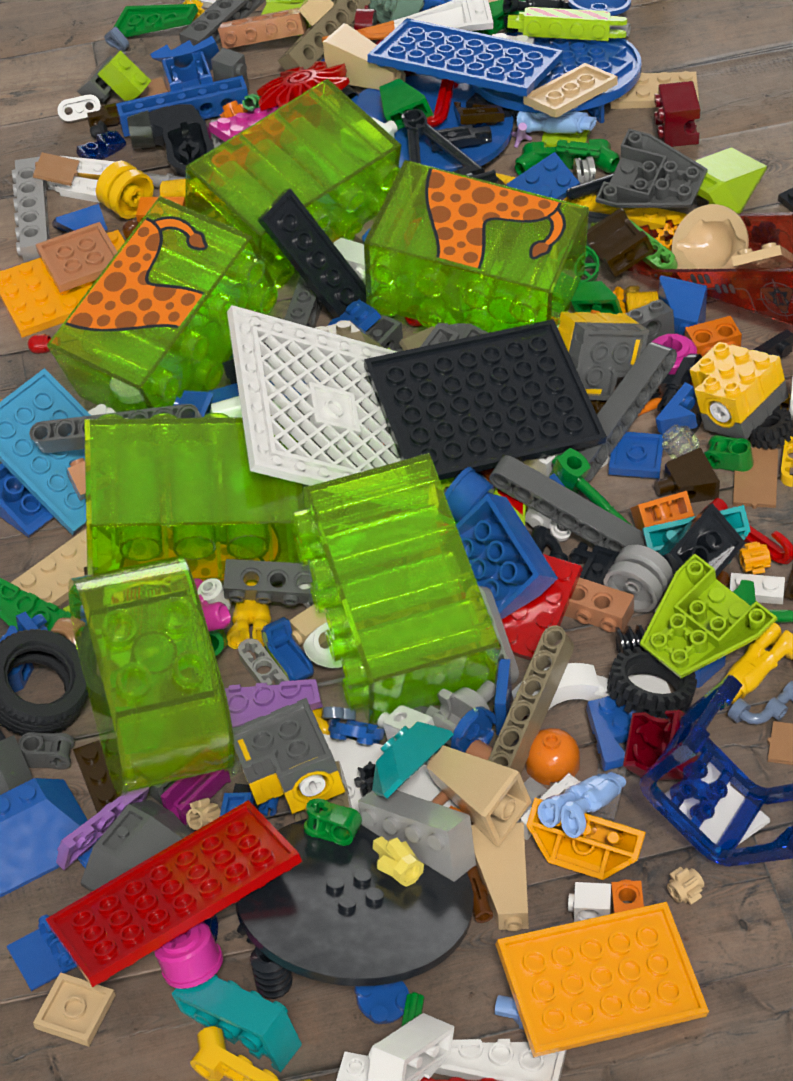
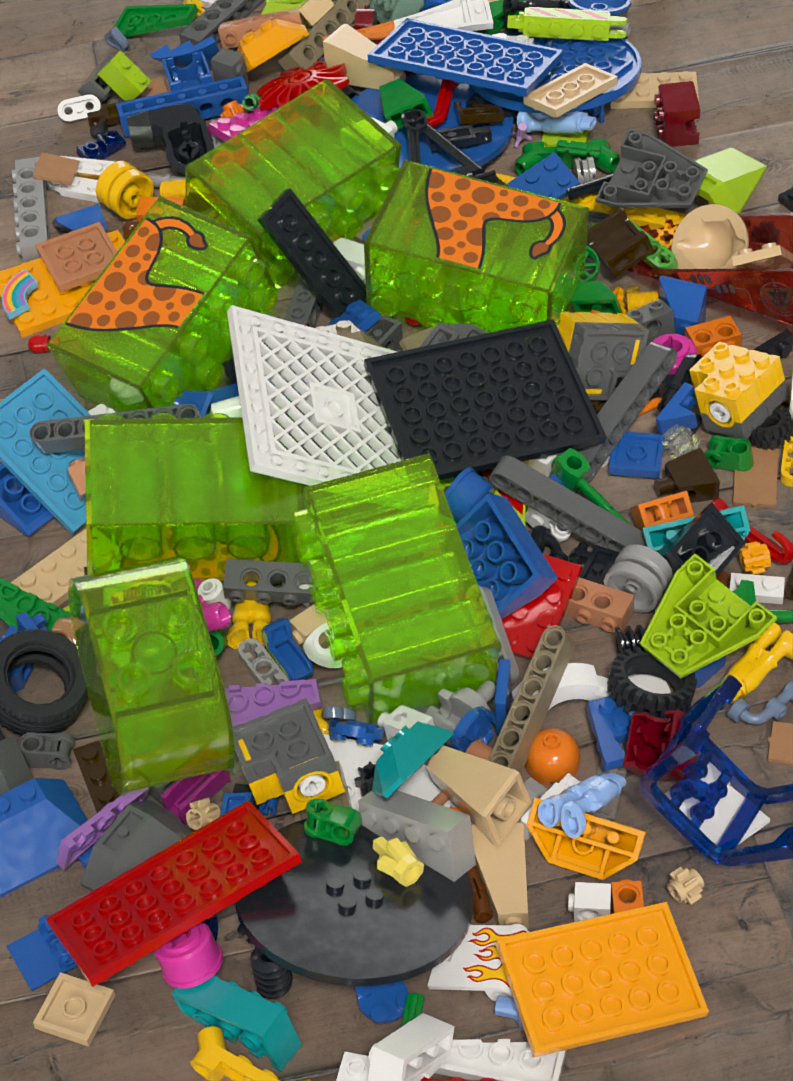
none -> tile [2,269,38,320]
none -> light orange wedge [237,19,309,73]
none -> white door [427,924,529,1002]

